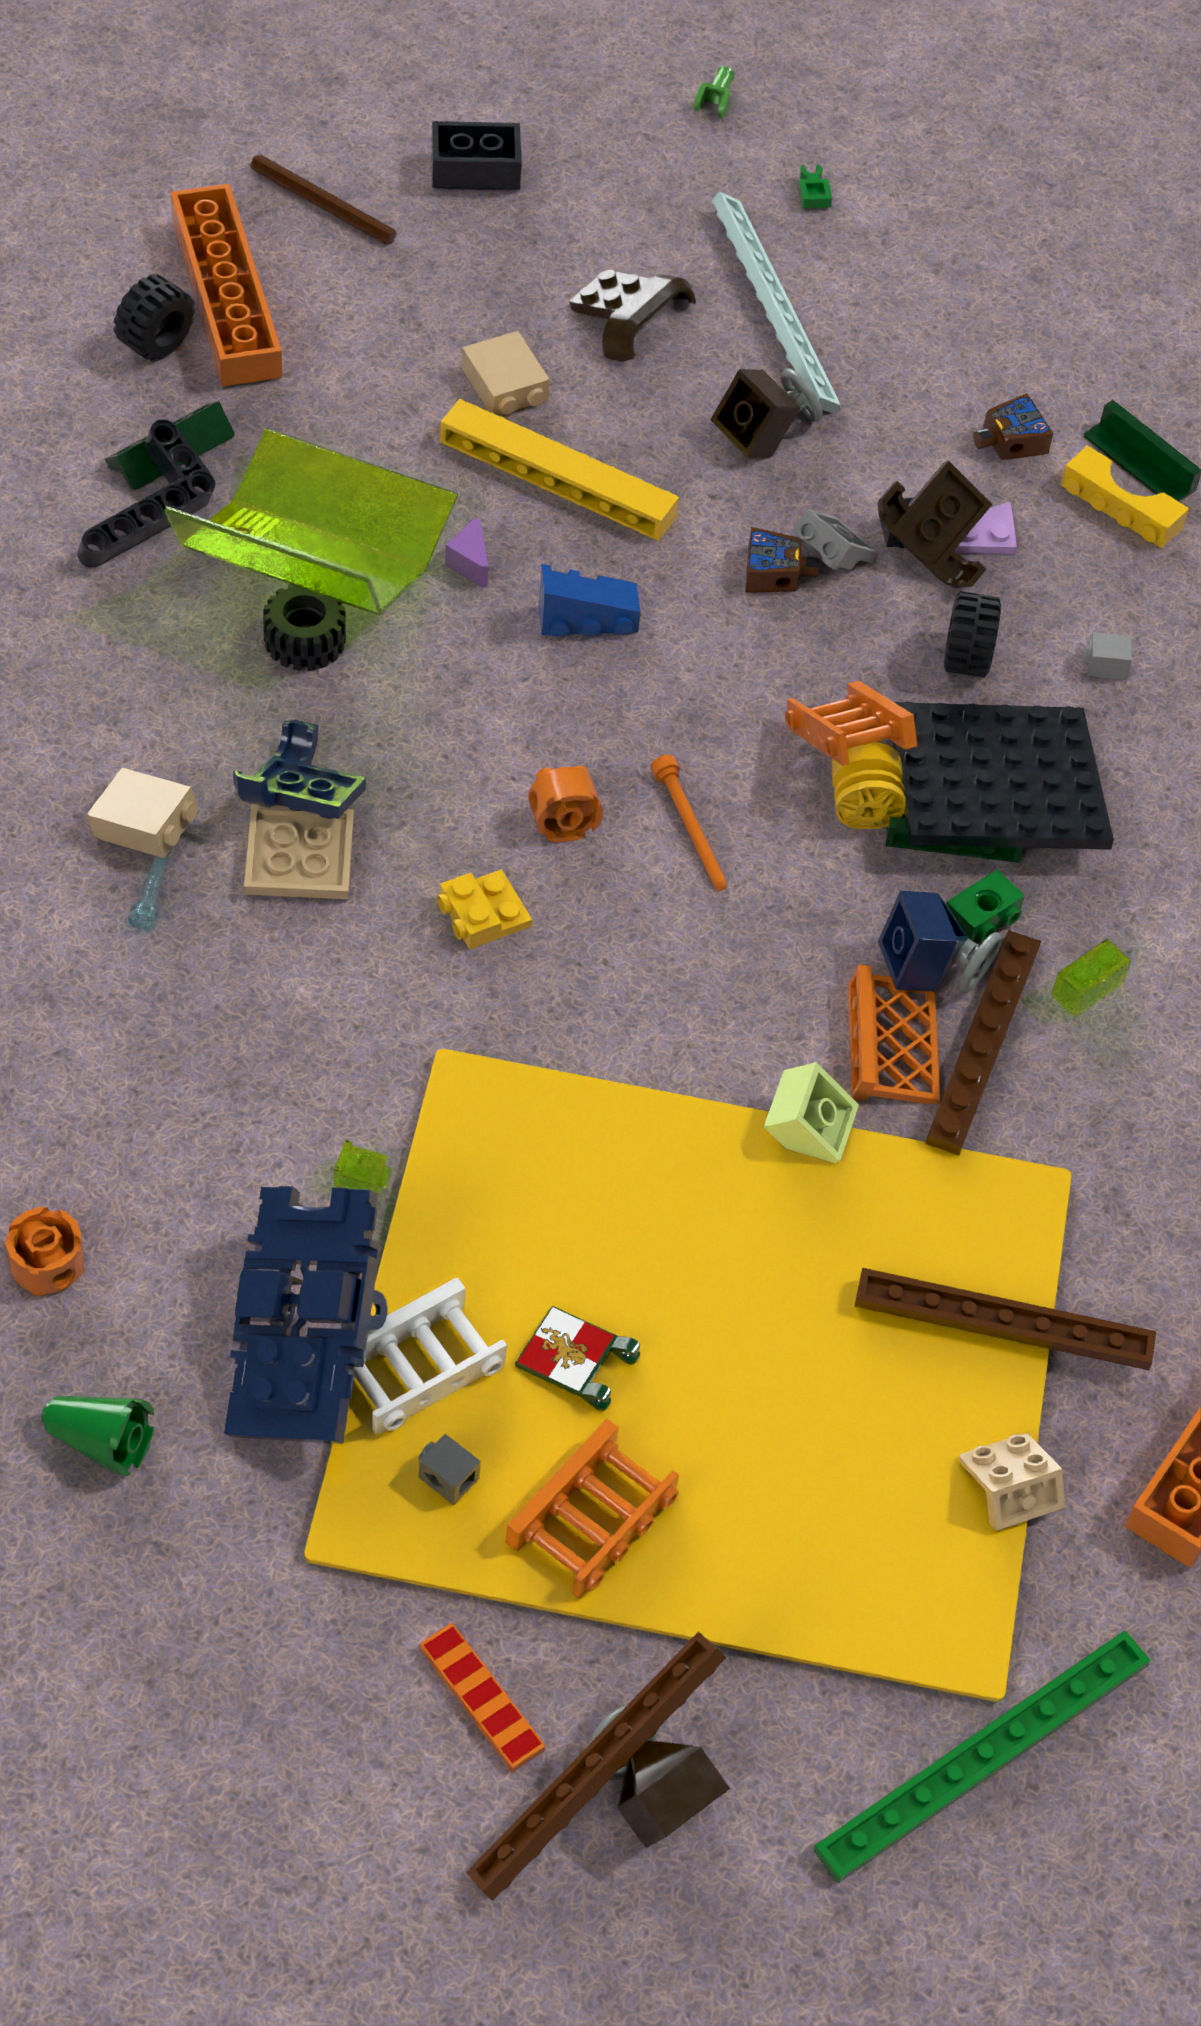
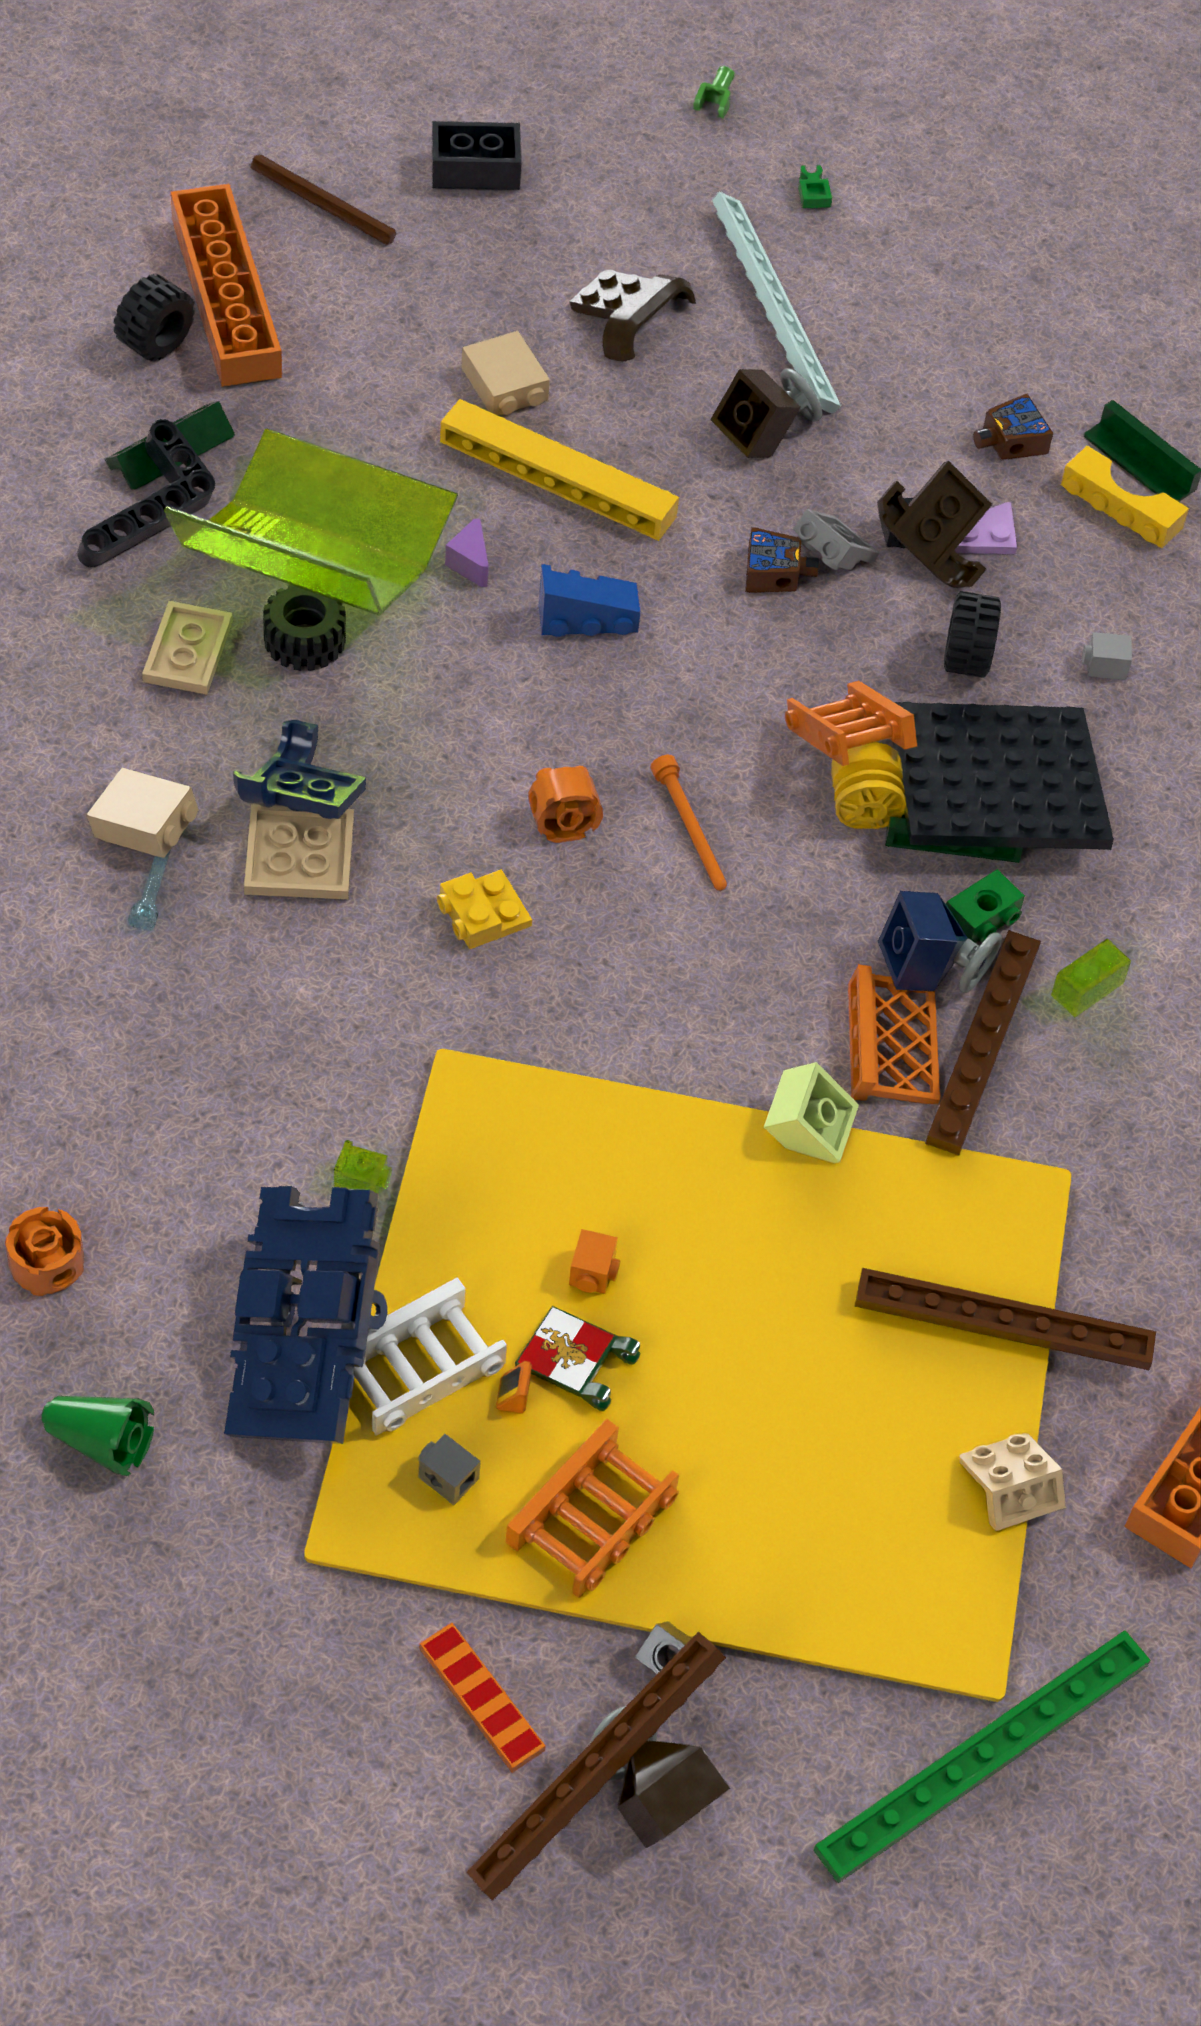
none -> tan plate [142,601,233,695]
none -> orange slope [496,1361,532,1414]
none -> orange brick [569,1229,620,1294]
none -> brick [635,1621,691,1674]

